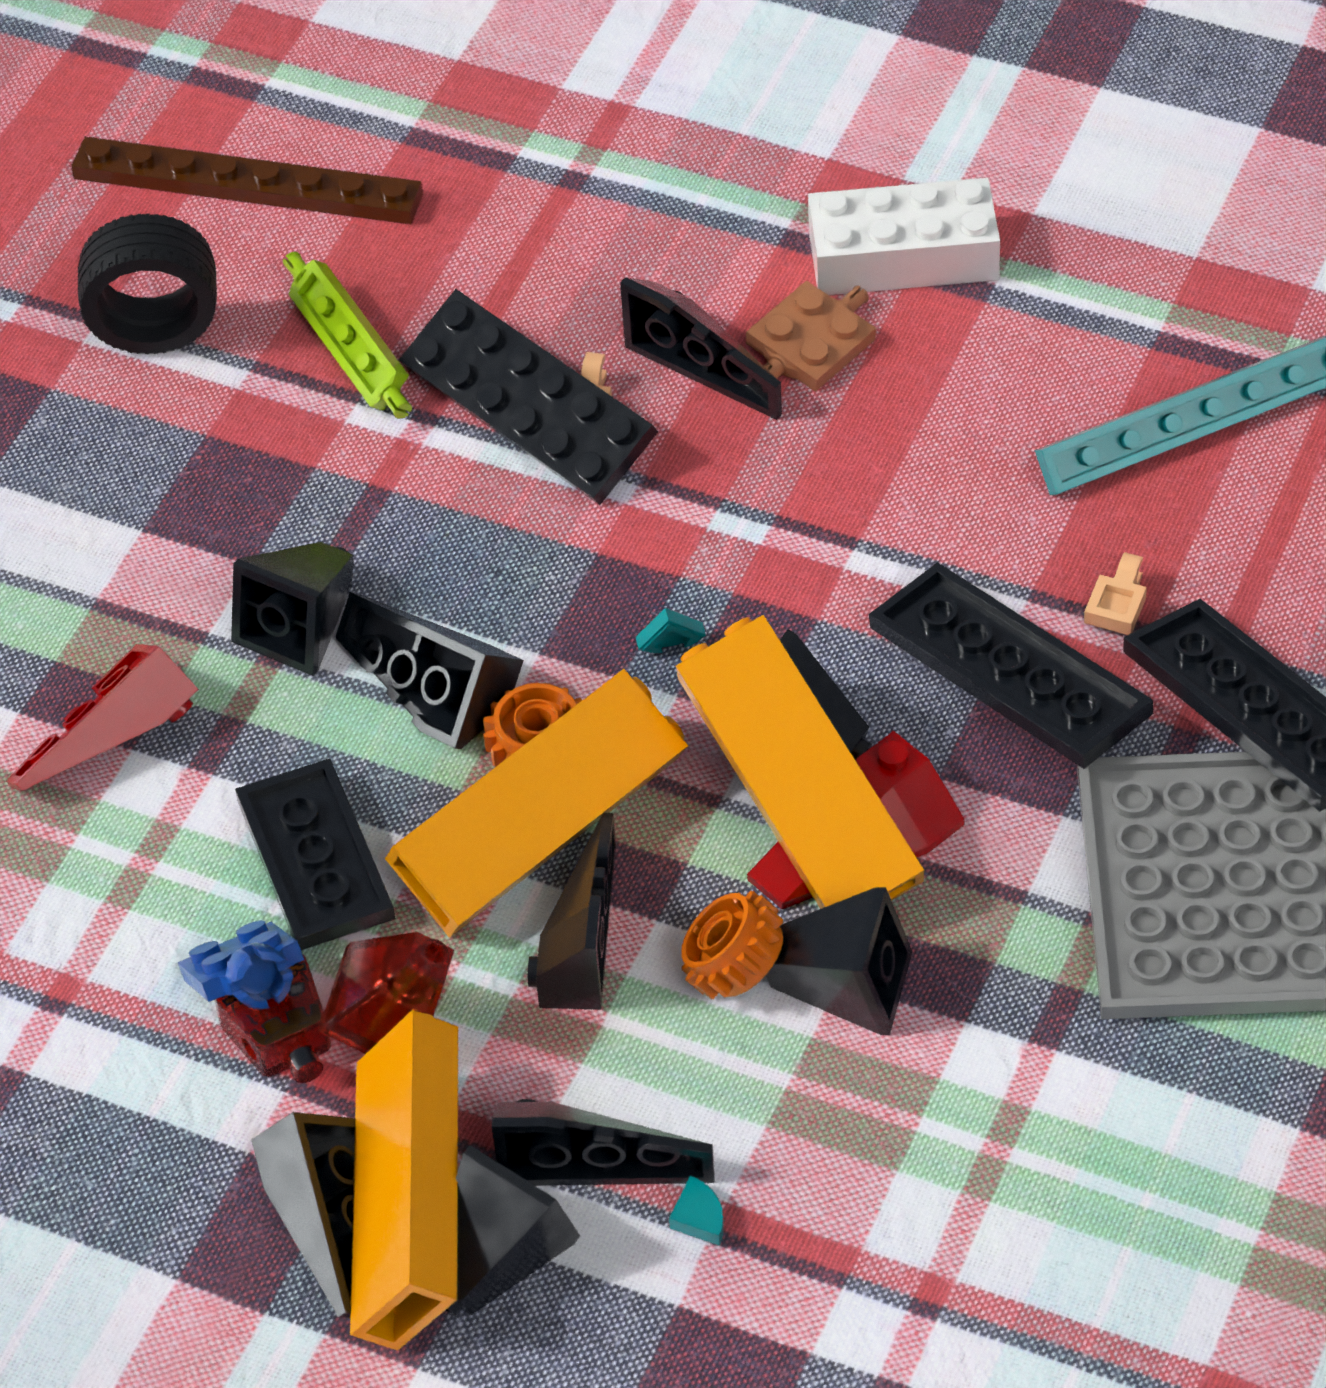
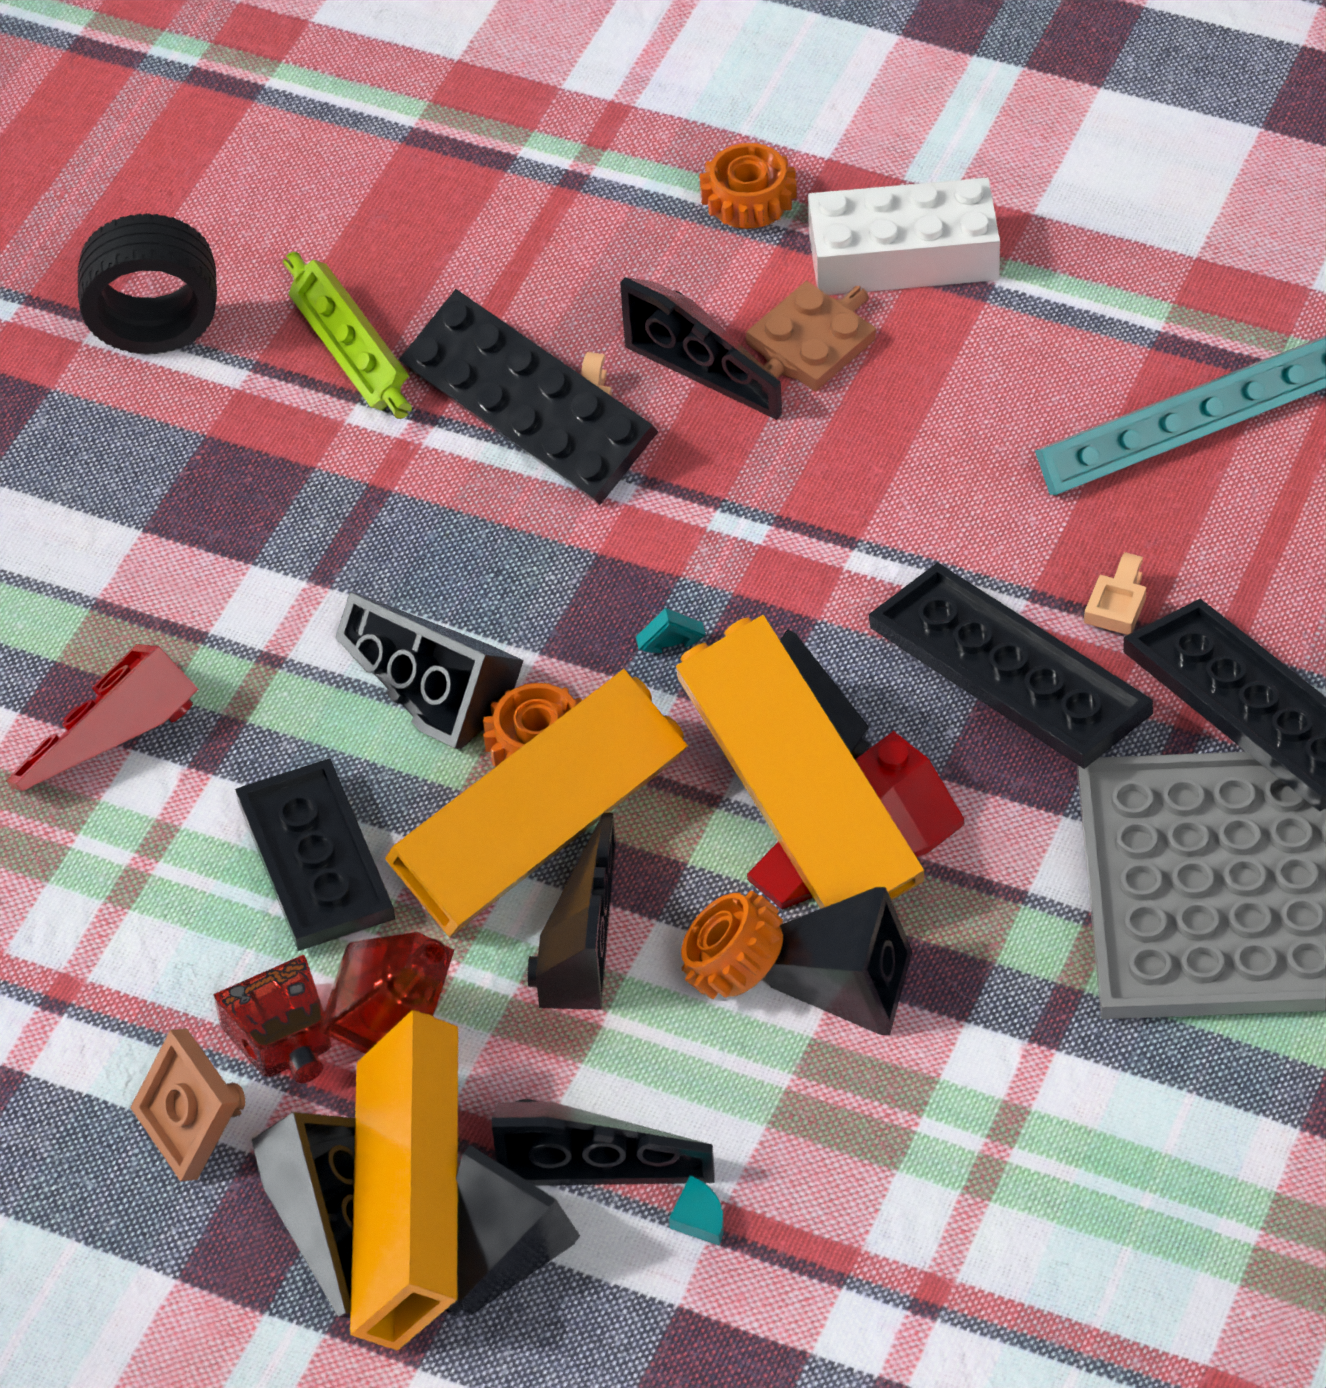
reddish brown plate [71,136,423,225] -> none
blue plate [177,920,304,1010] -> none
black slope [231,542,354,676] -> none
none -> nougat tile [130,1028,245,1182]
none -> orange gear [699,143,797,229]

